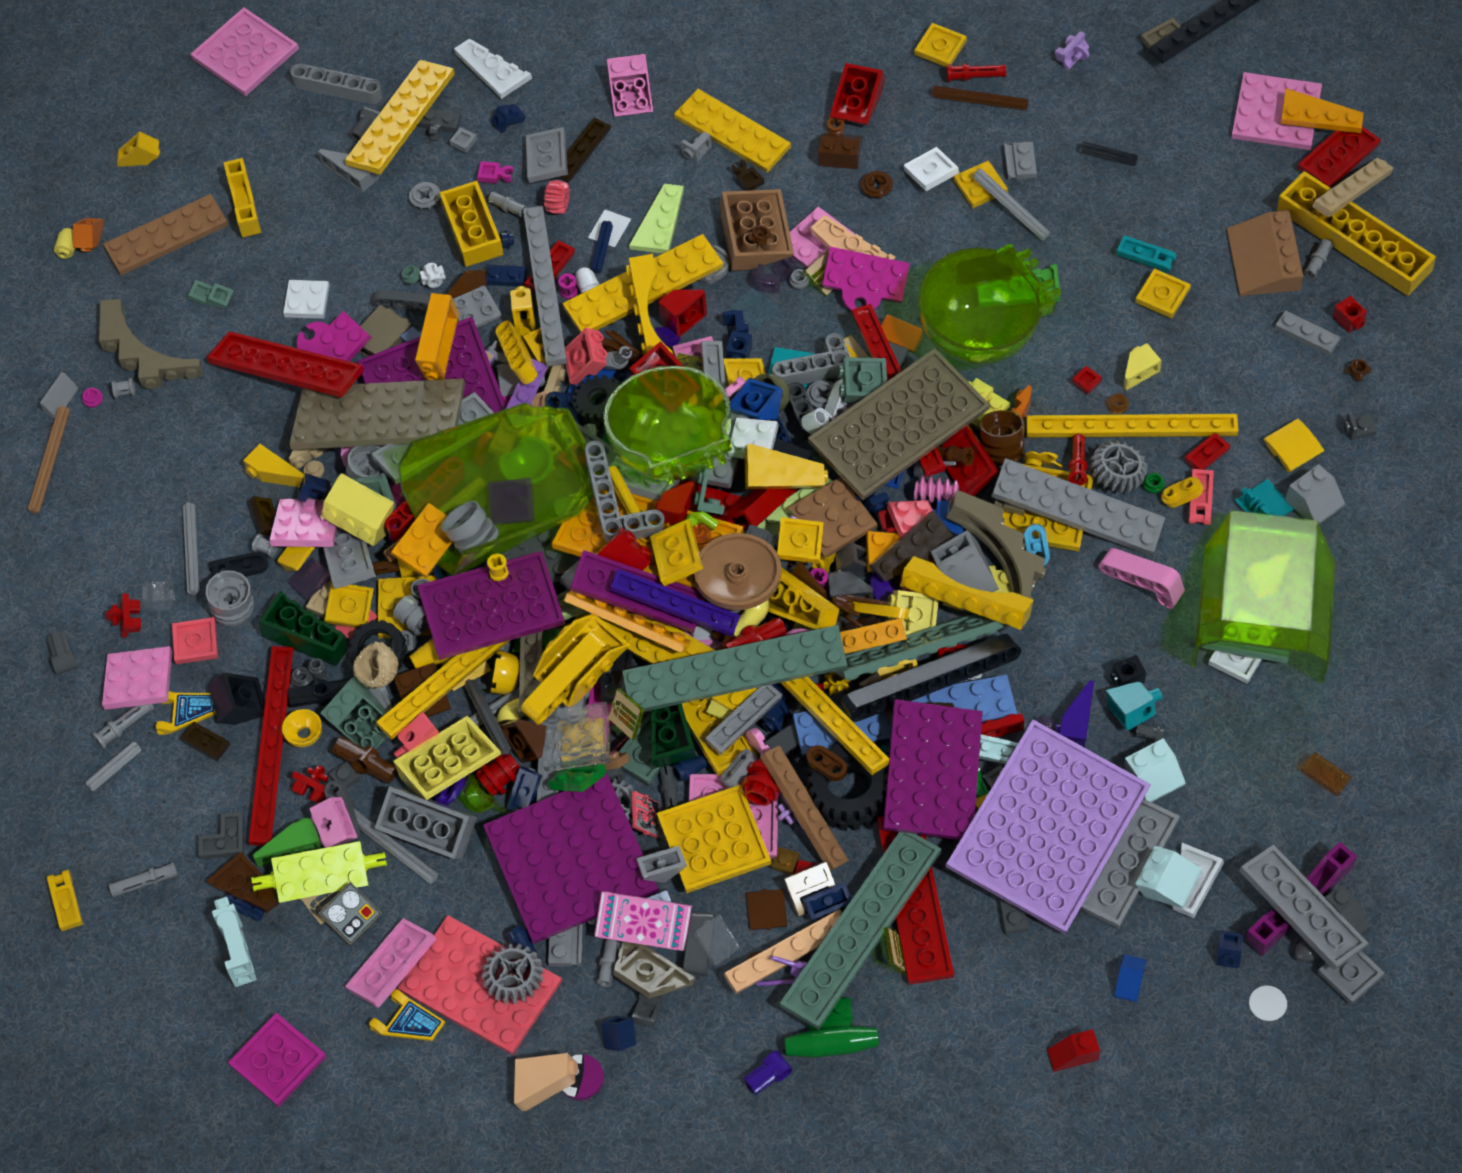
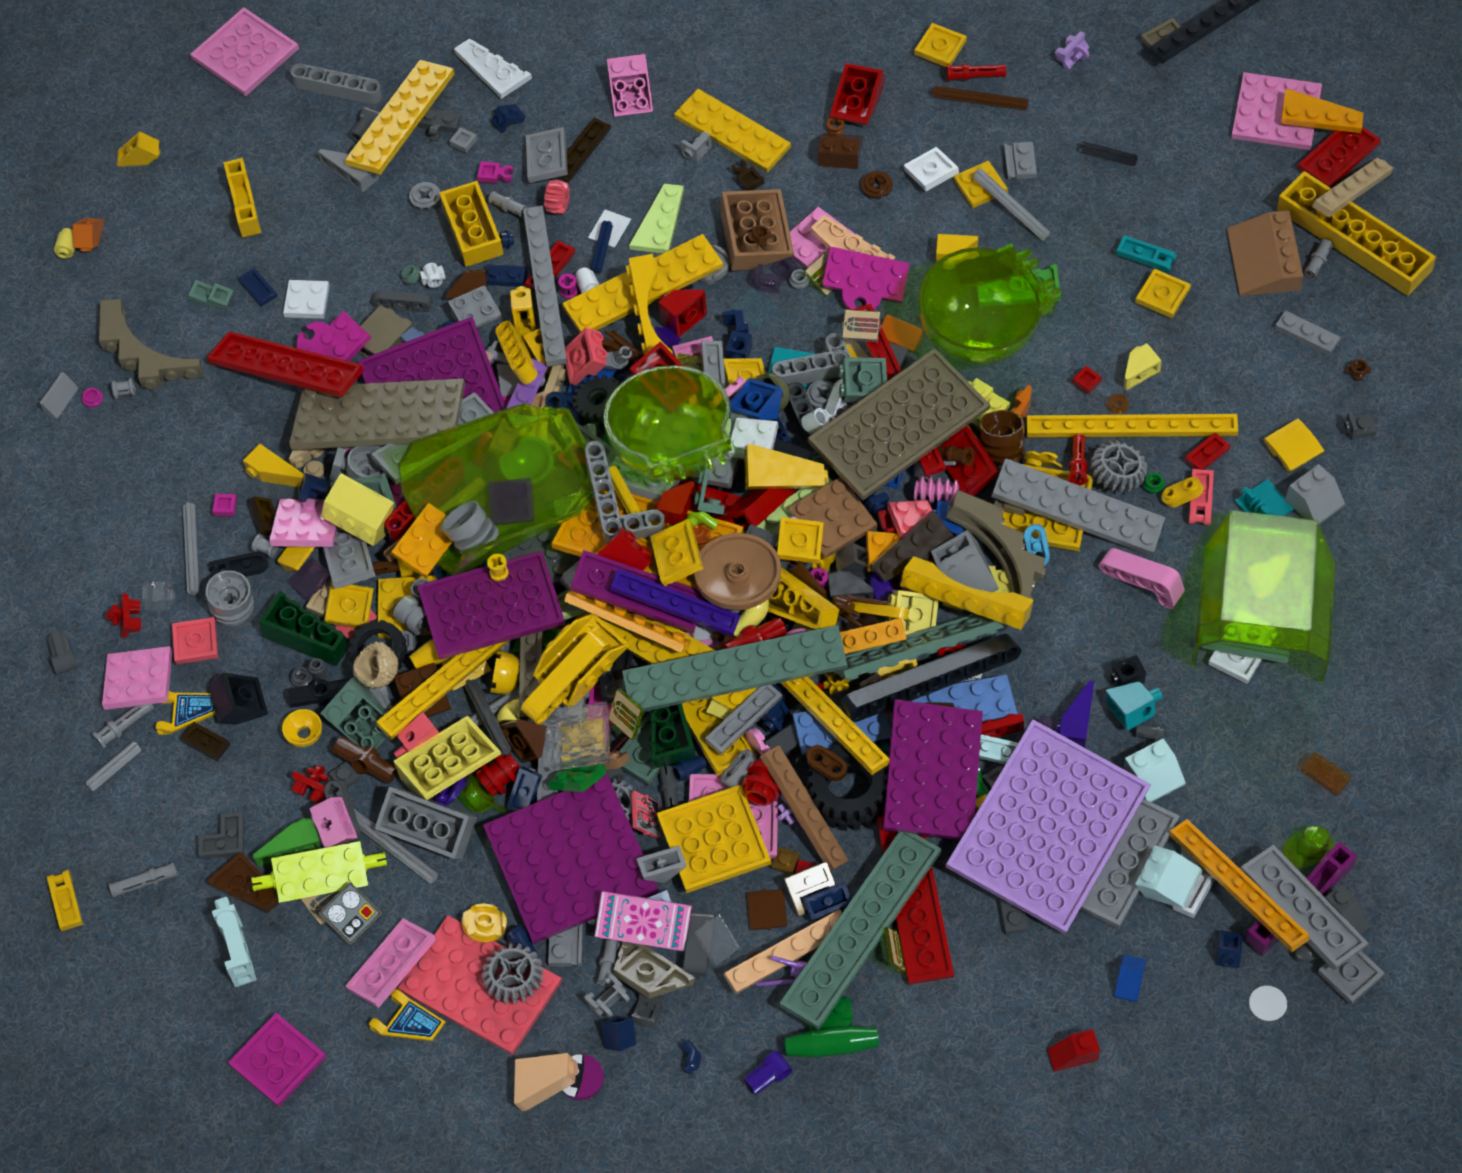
medium nougat axle [28,406,70,514] -> none
medium nougat plate [104,194,228,275] -> none
dark blue axle [224,894,264,921] -> none
red plate [249,646,294,846] -> none
light orange piece [415,293,460,380] -> none
red brick [1333,295,1367,333] -> none
none -> dark pink plate [212,494,237,516]
none -> dark blue tile [238,268,277,307]
none -> light grey plate [329,447,348,485]
none -> yellow tile [461,903,507,942]
none -> light grey piece [584,973,630,1018]
none -> dark blue arm [680,1039,701,1074]
none -> piece [841,310,882,342]
none -> yellow slope [936,234,978,267]
none -> light orange plate [1170,819,1310,952]
none -> clear neon green piece [1283,825,1334,868]

